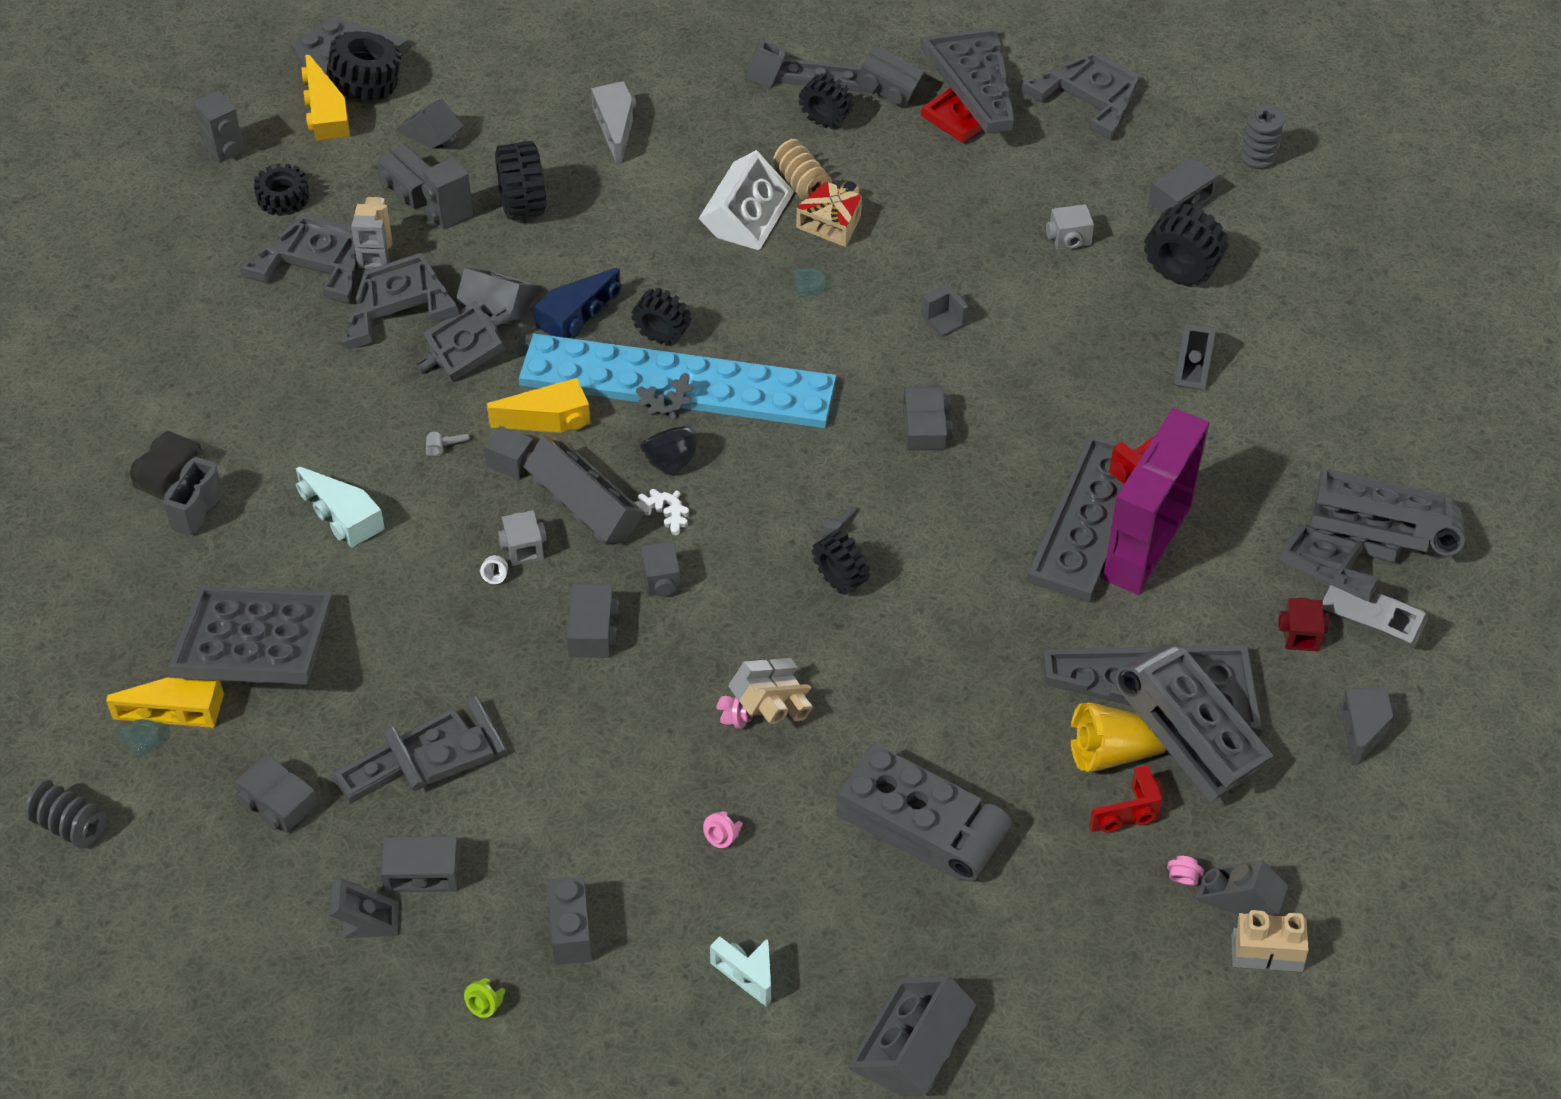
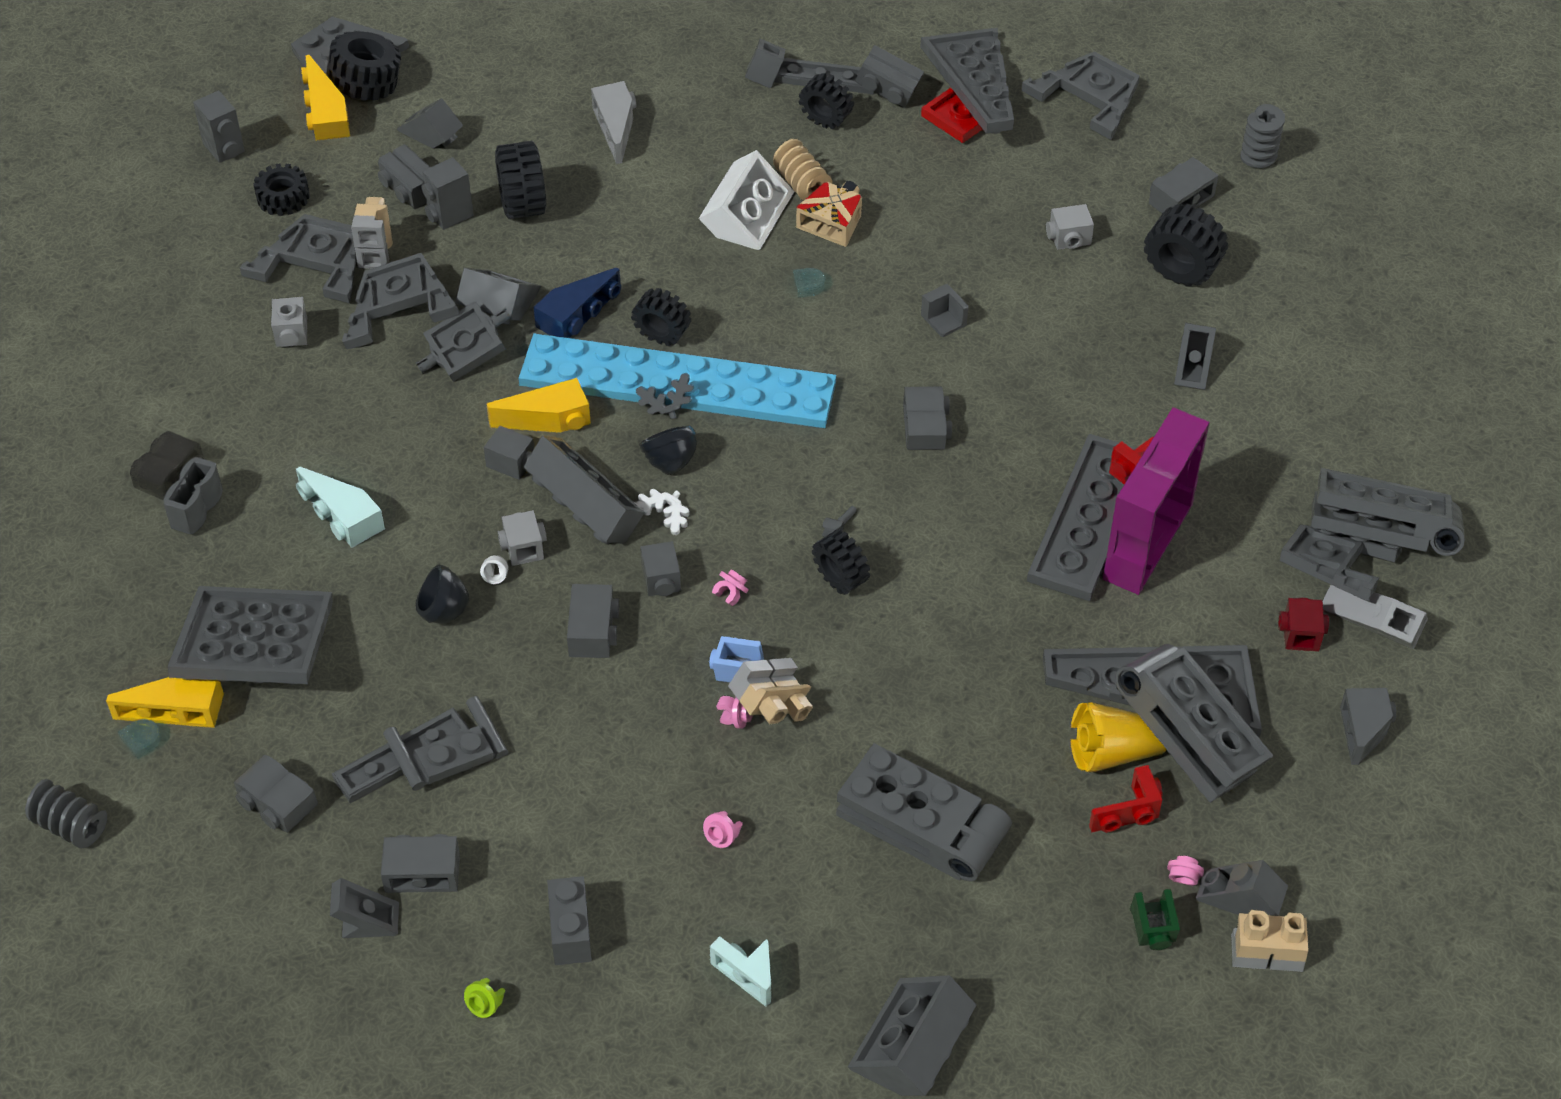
light grey hand [426,431,469,456] -> none
none -> light grey brick [271,297,307,347]
none -> black hat [415,564,469,624]
none -> light blue window [709,636,764,682]
none -> bright pink plate [712,569,749,606]
none -> dark green window [1130,889,1180,950]

